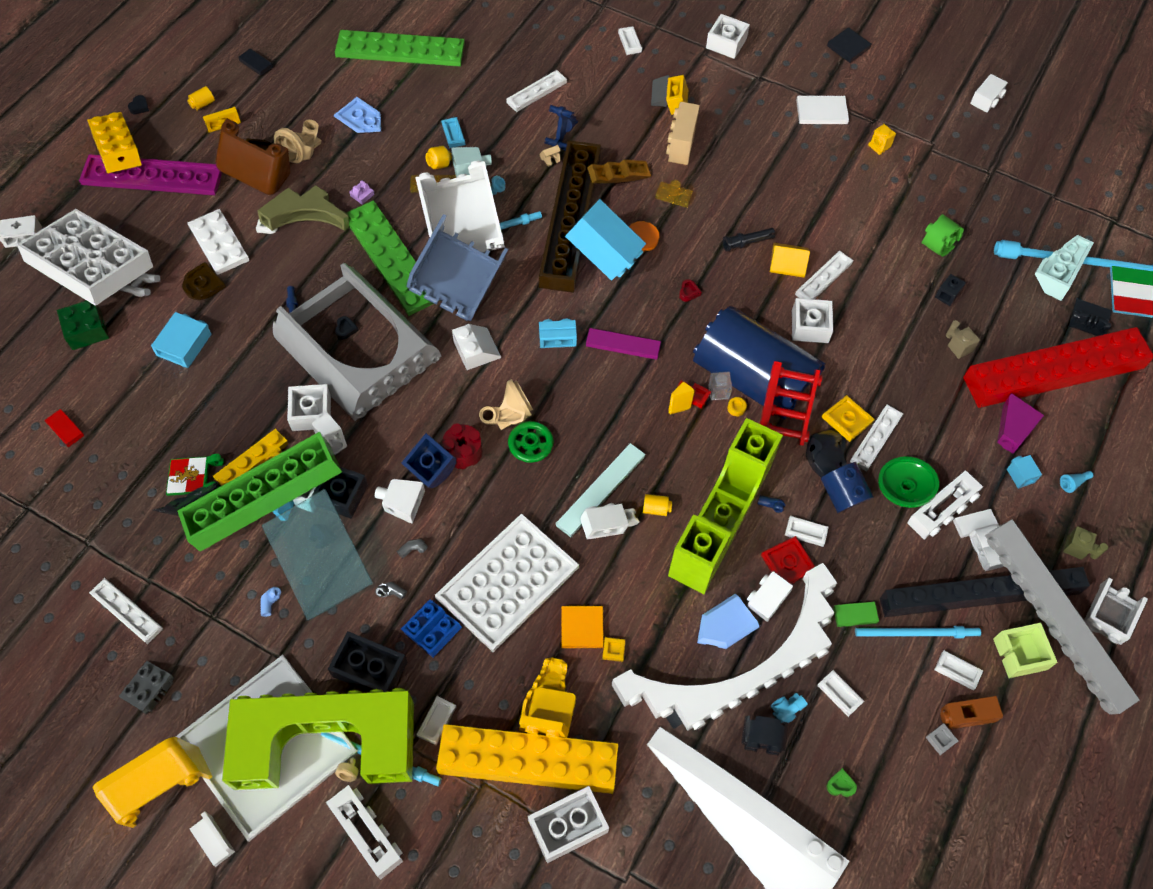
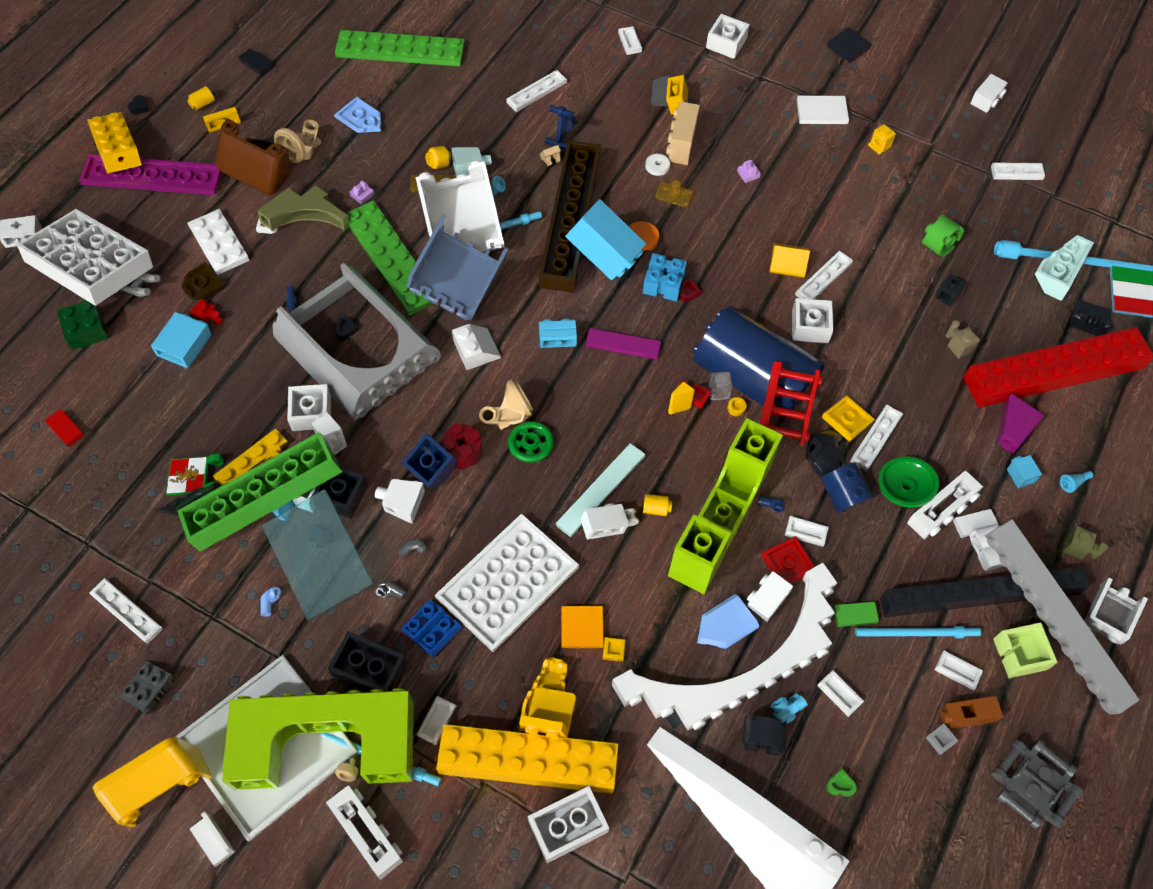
medium azure tile [441,117,465,148] -> none
pearl gold slope [587,160,651,183] -> none
black pin [722,227,775,252] -> none
none -> red plate [189,299,223,325]
none -> dark azure brick [643,253,687,302]
none -> white piece [645,153,670,176]
none -> lavender tile [737,160,761,183]
none -> white tile [991,163,1045,180]
none -> dark grey brick [991,738,1084,829]

